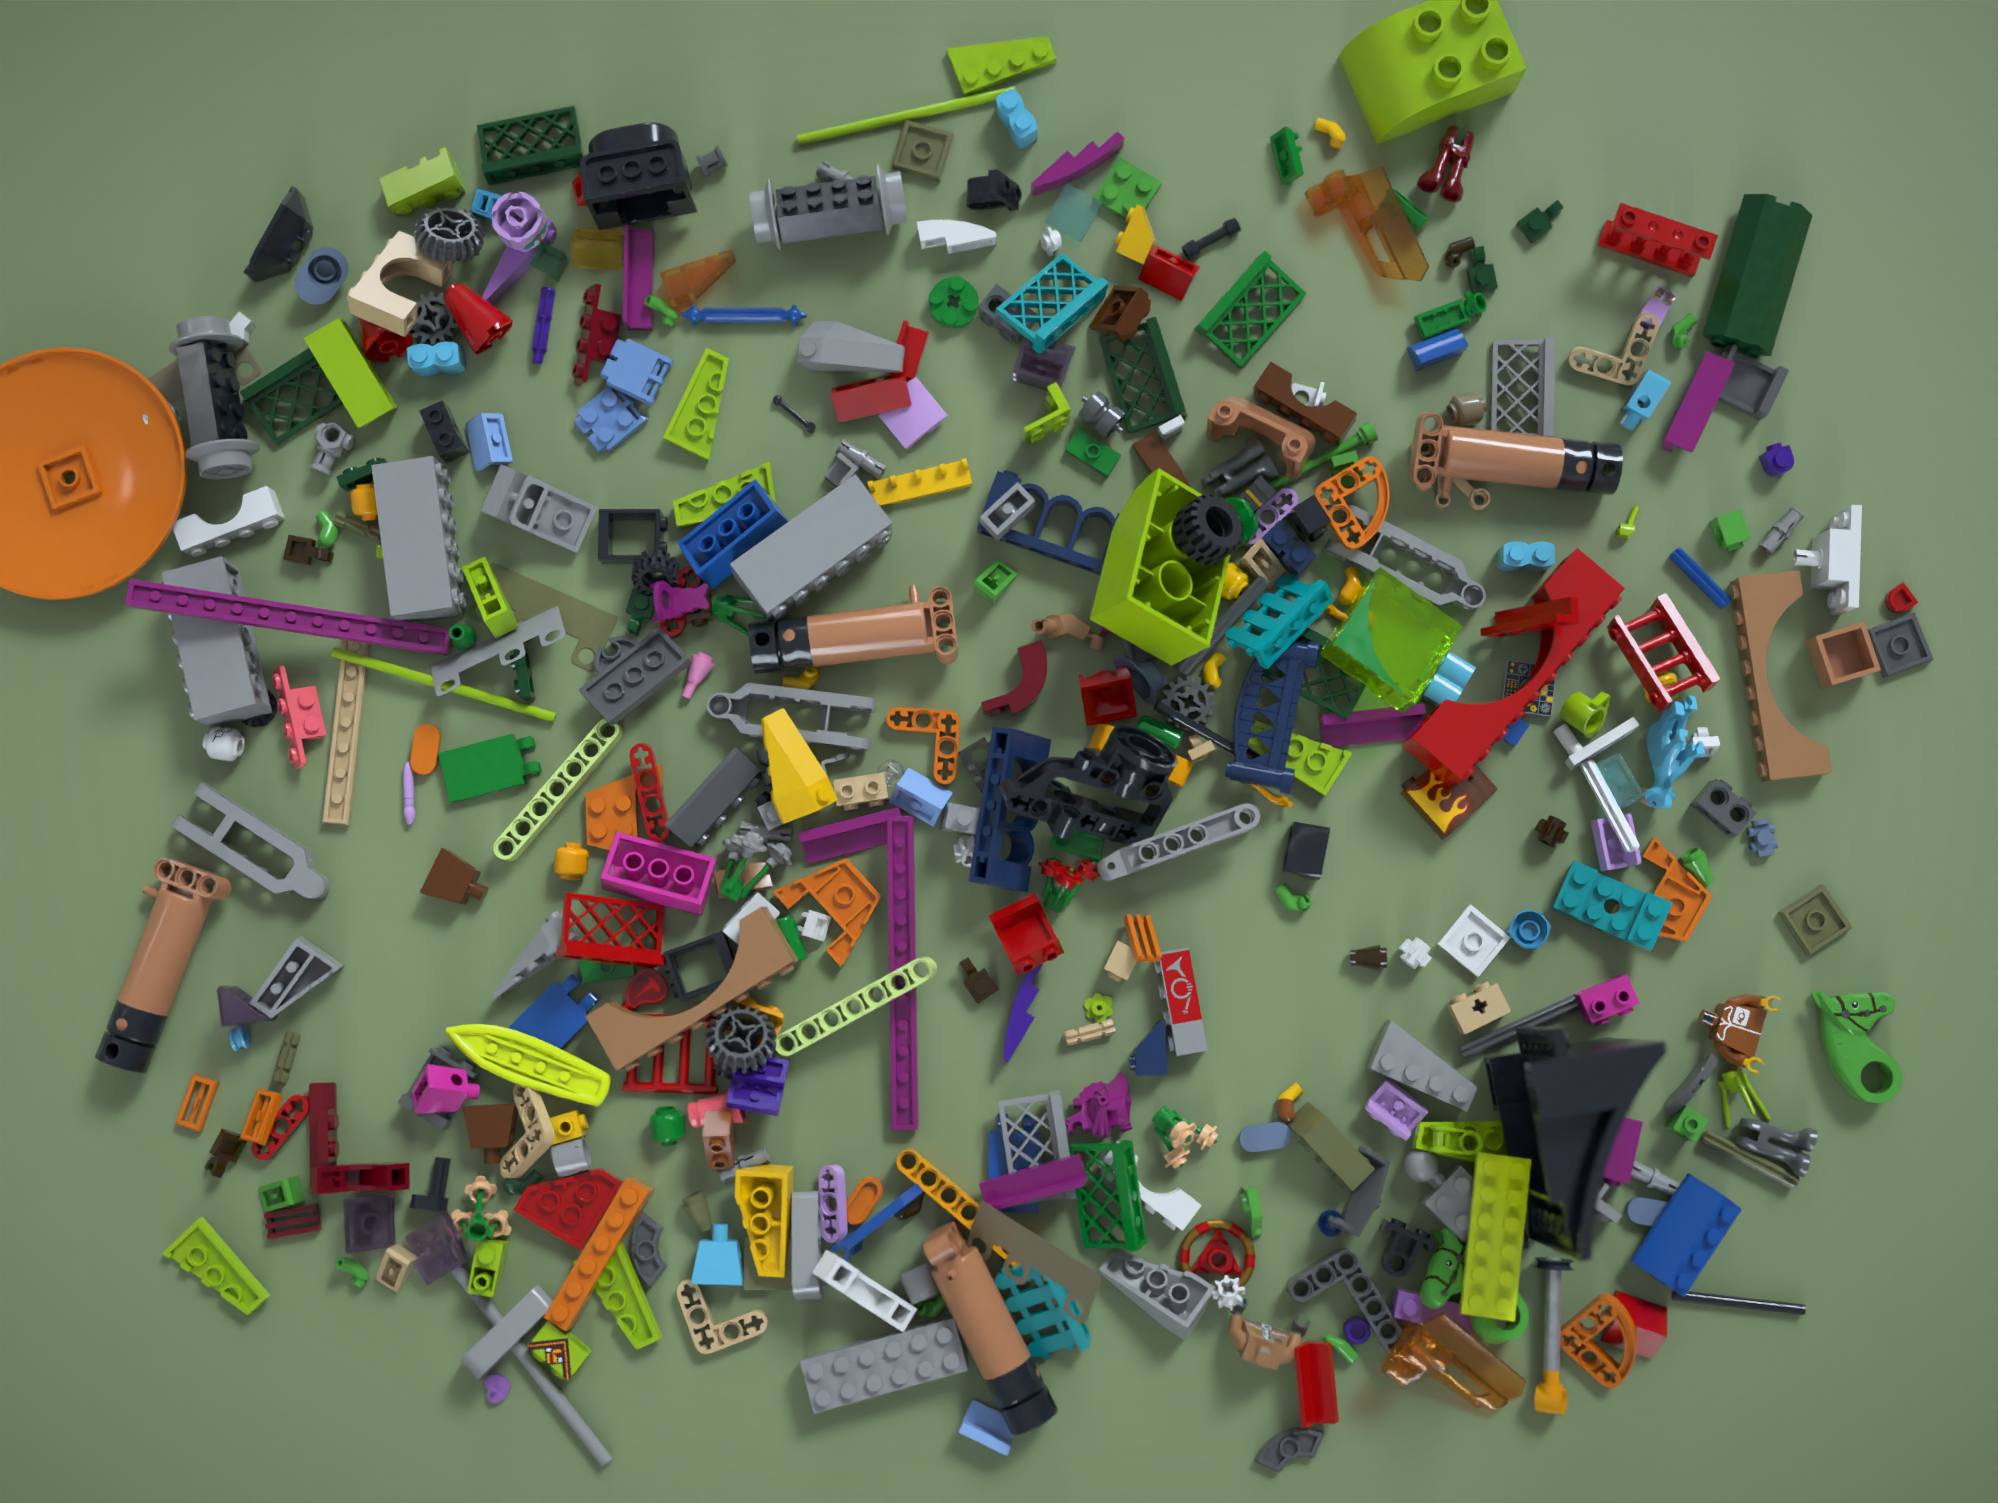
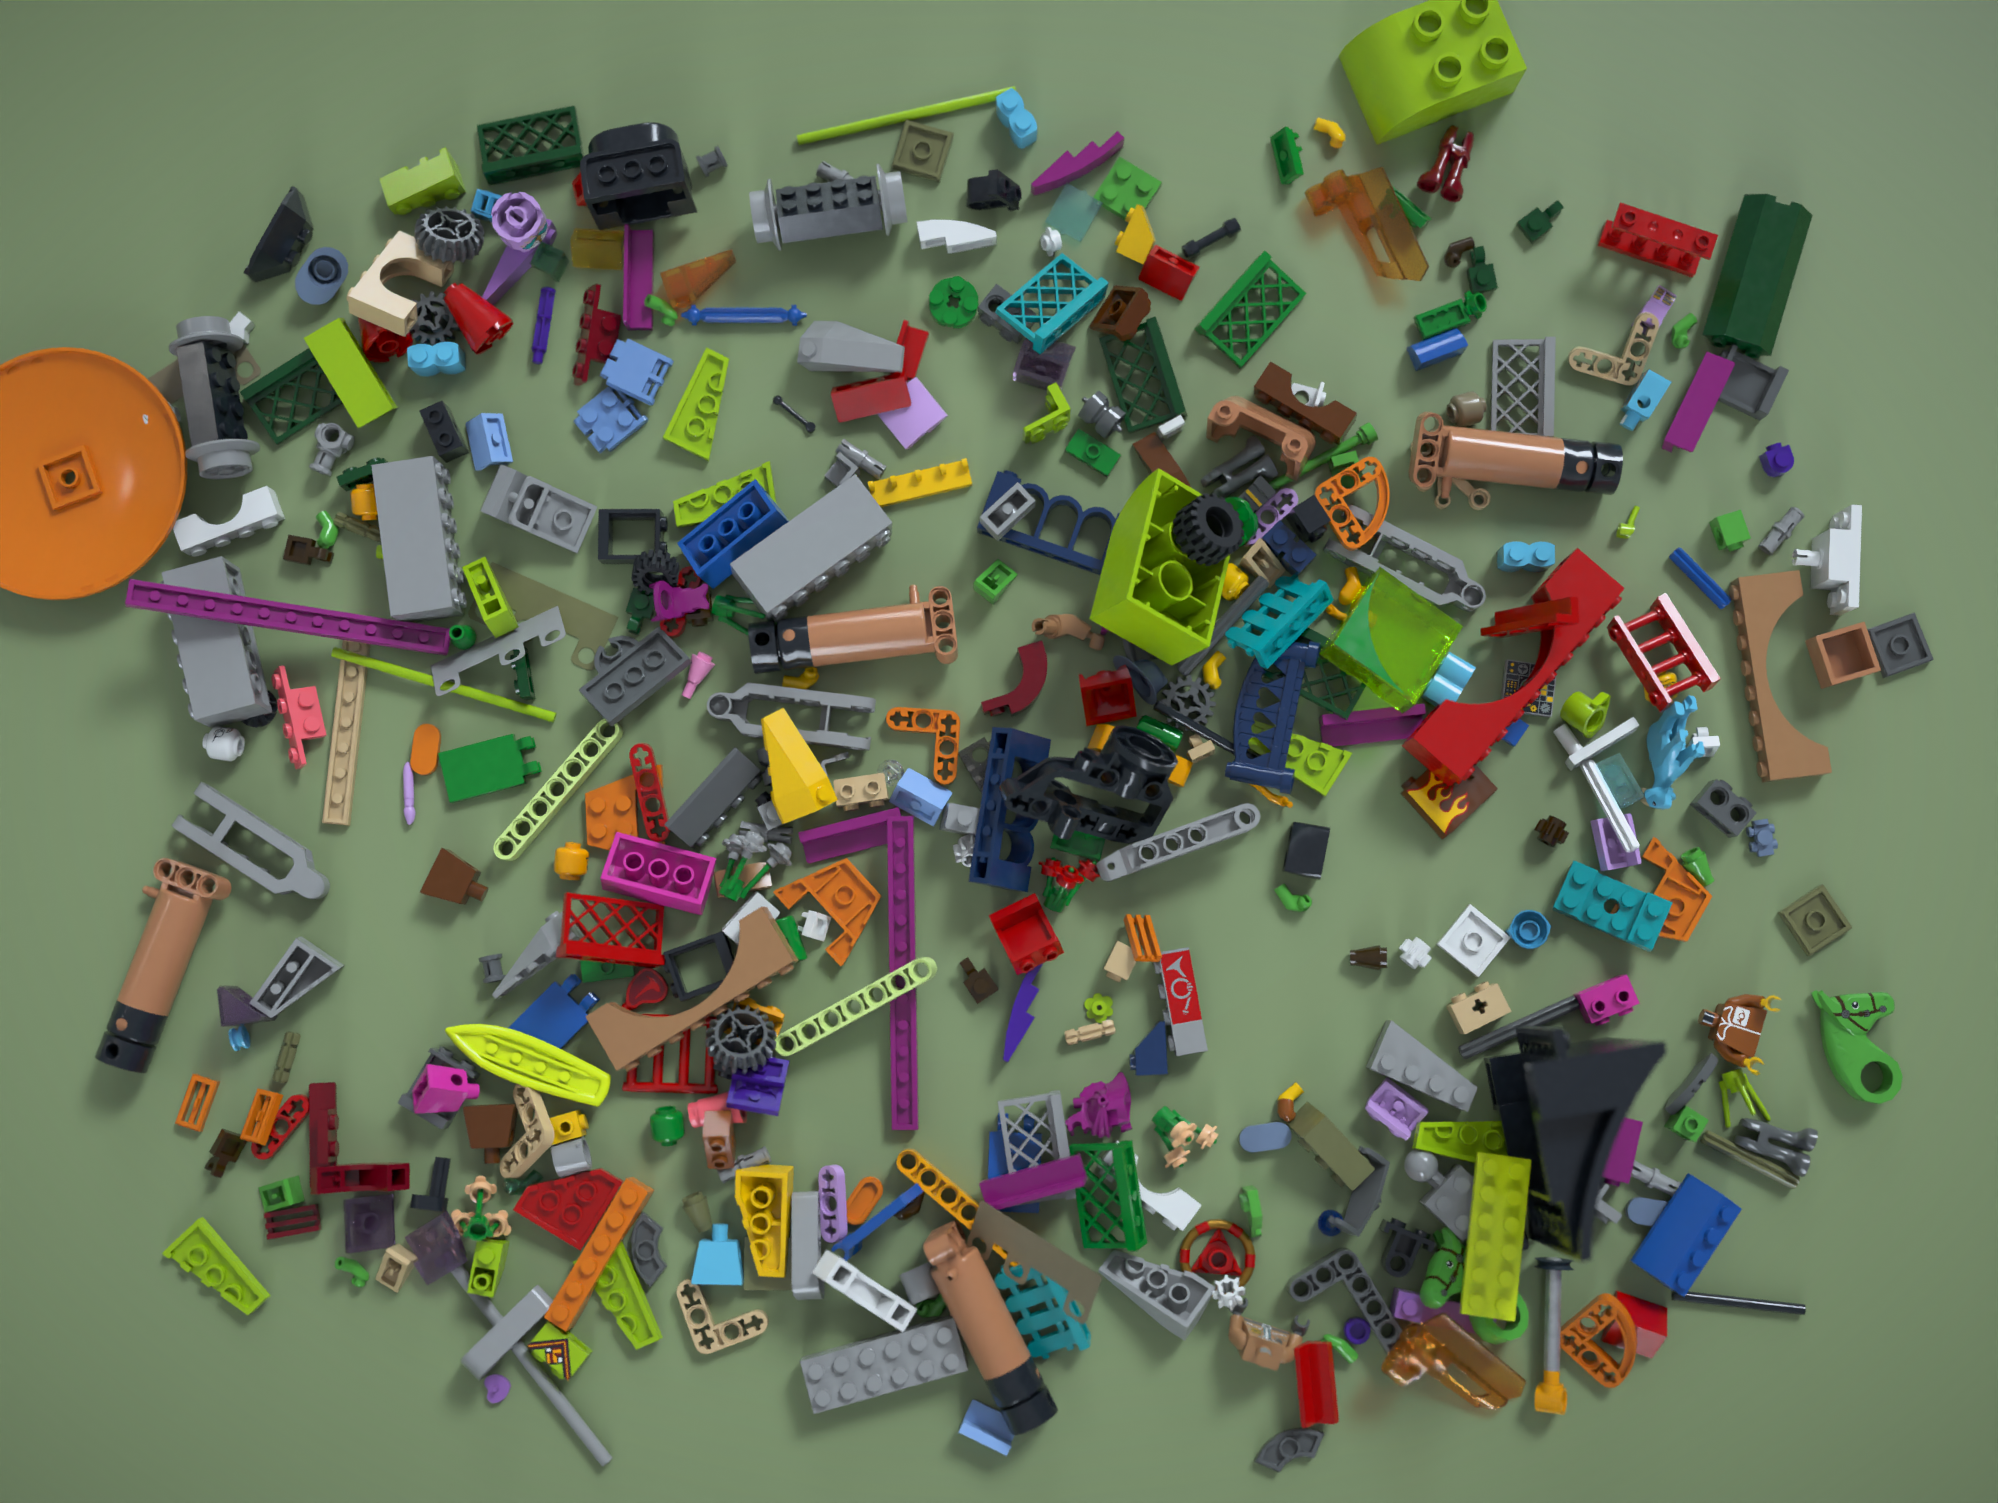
lime wing [946,36,1057,97] -> none
lime piece [1429,1125,1483,1155] -> none
red tile [1885,582,1919,613] -> none
none -> dark grey bush [479,954,506,984]

